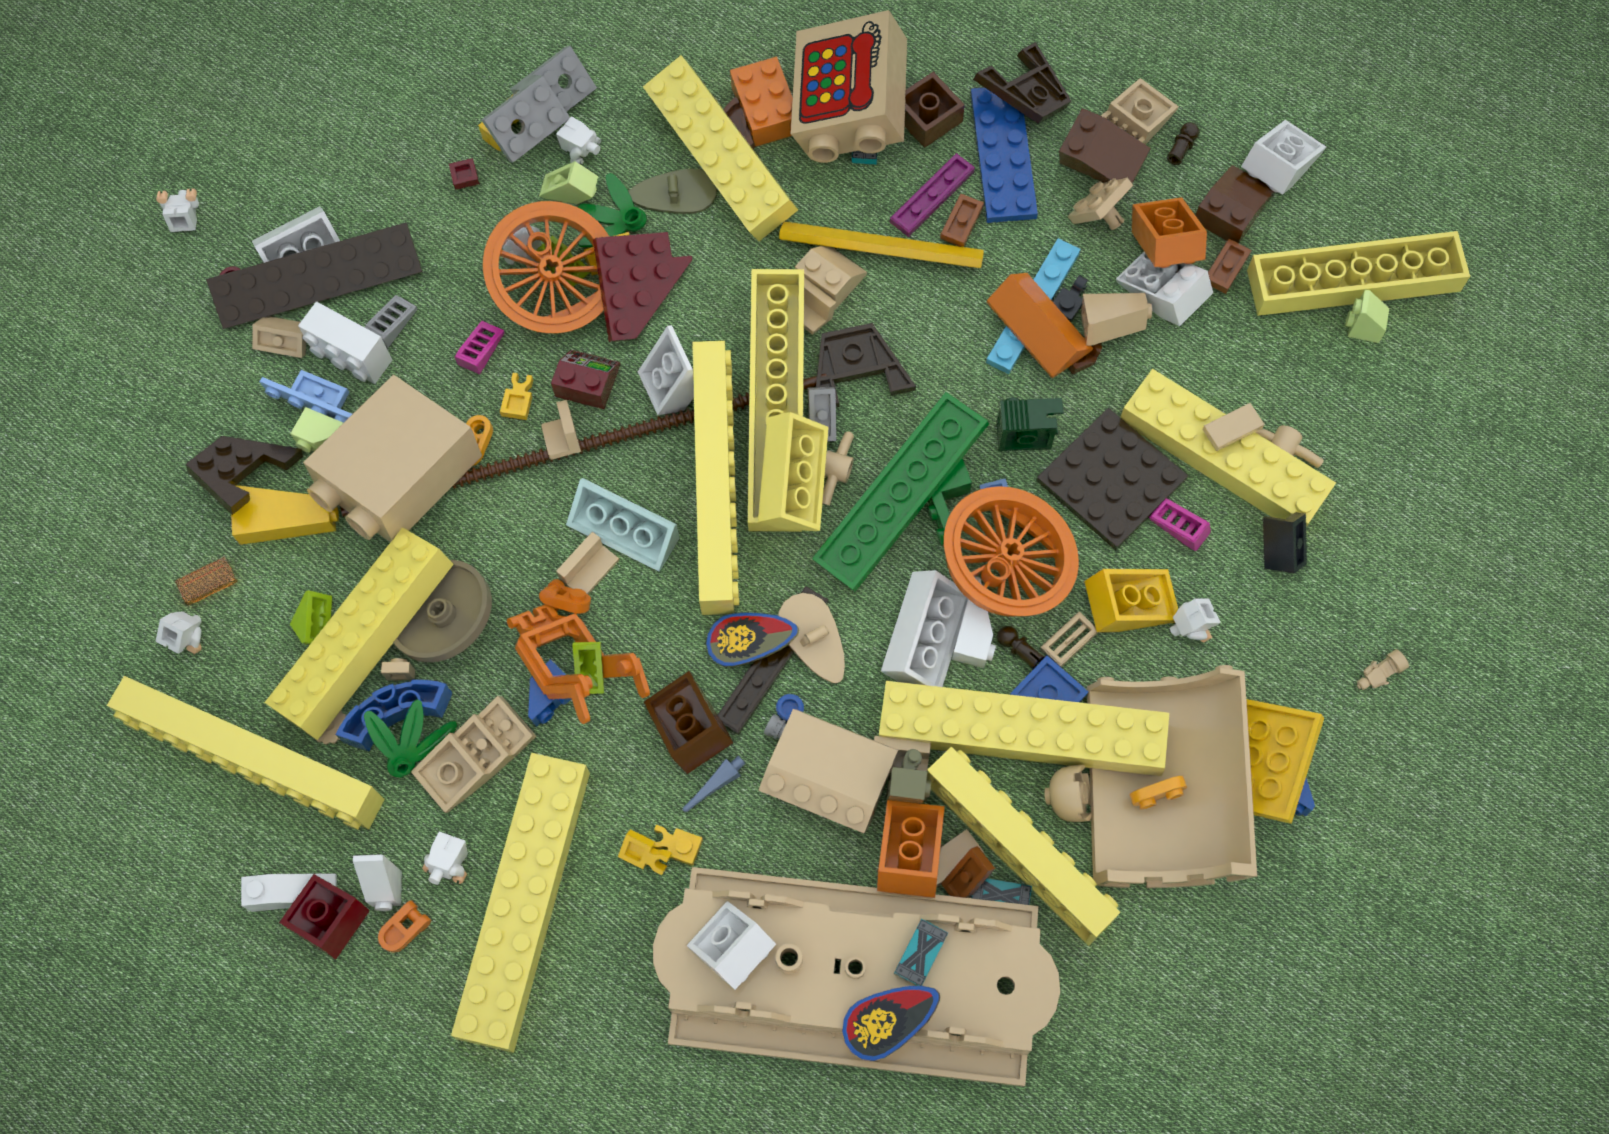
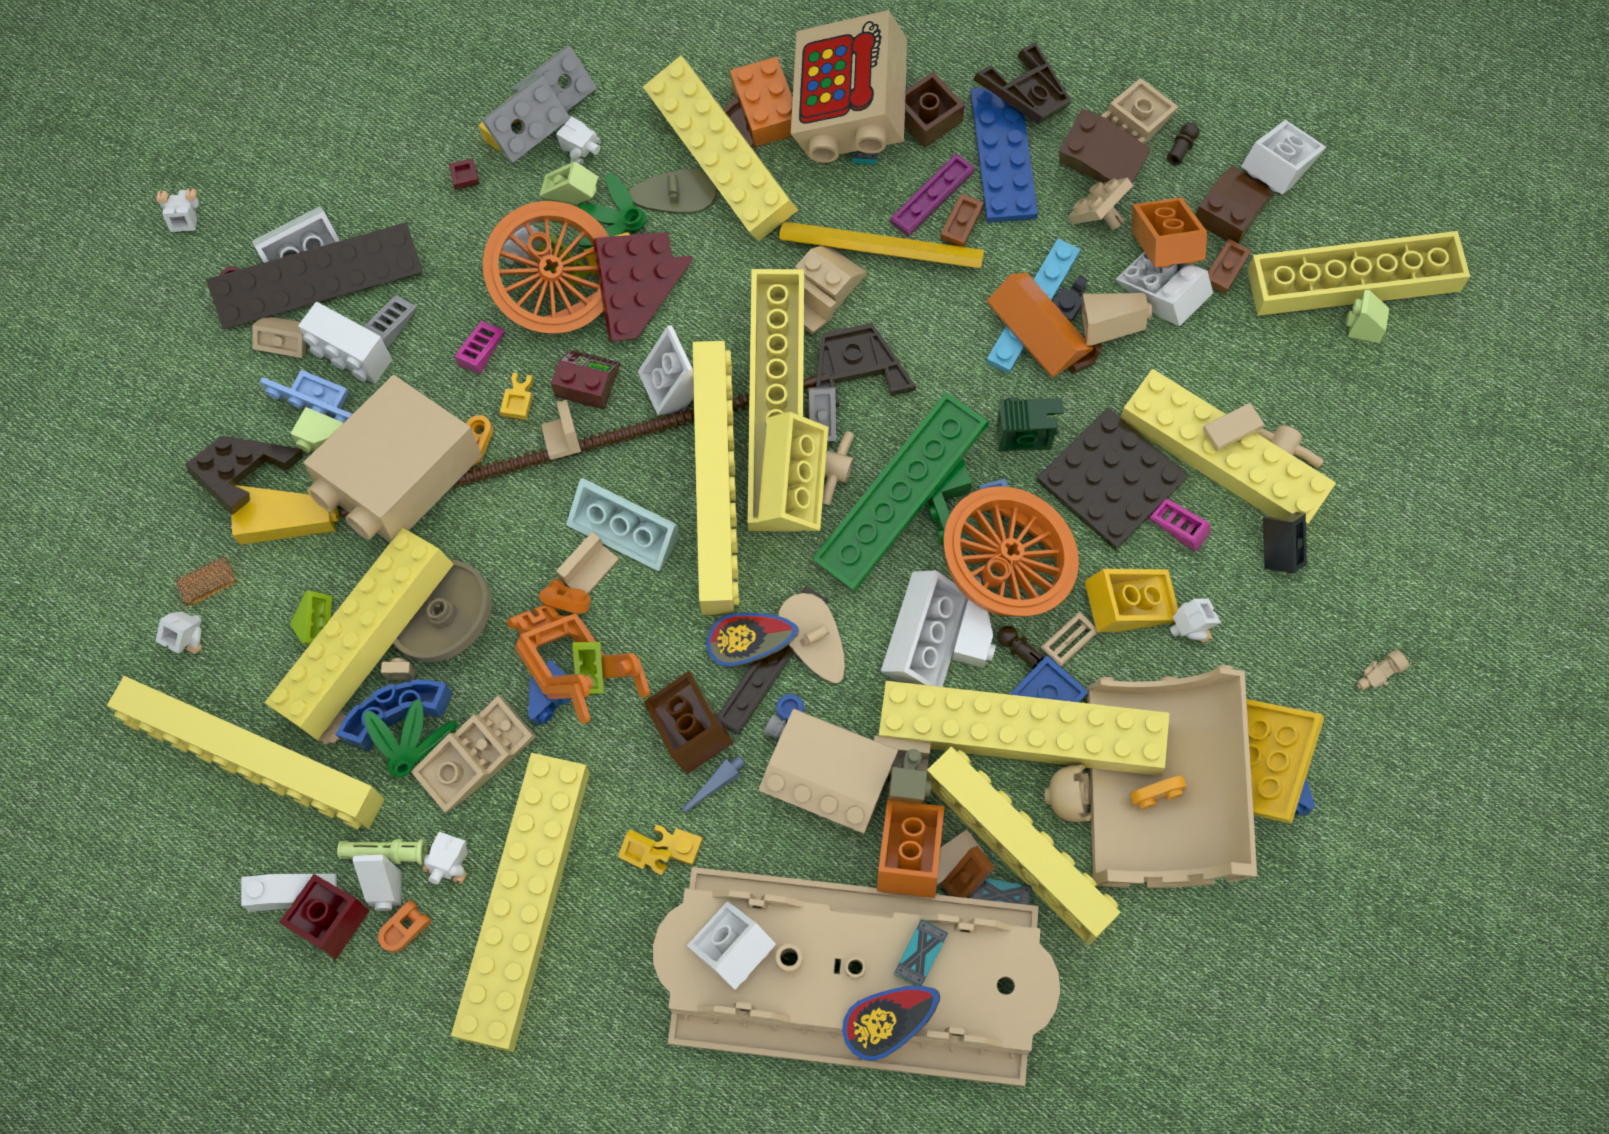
none -> yellowish green pin [337,839,427,865]

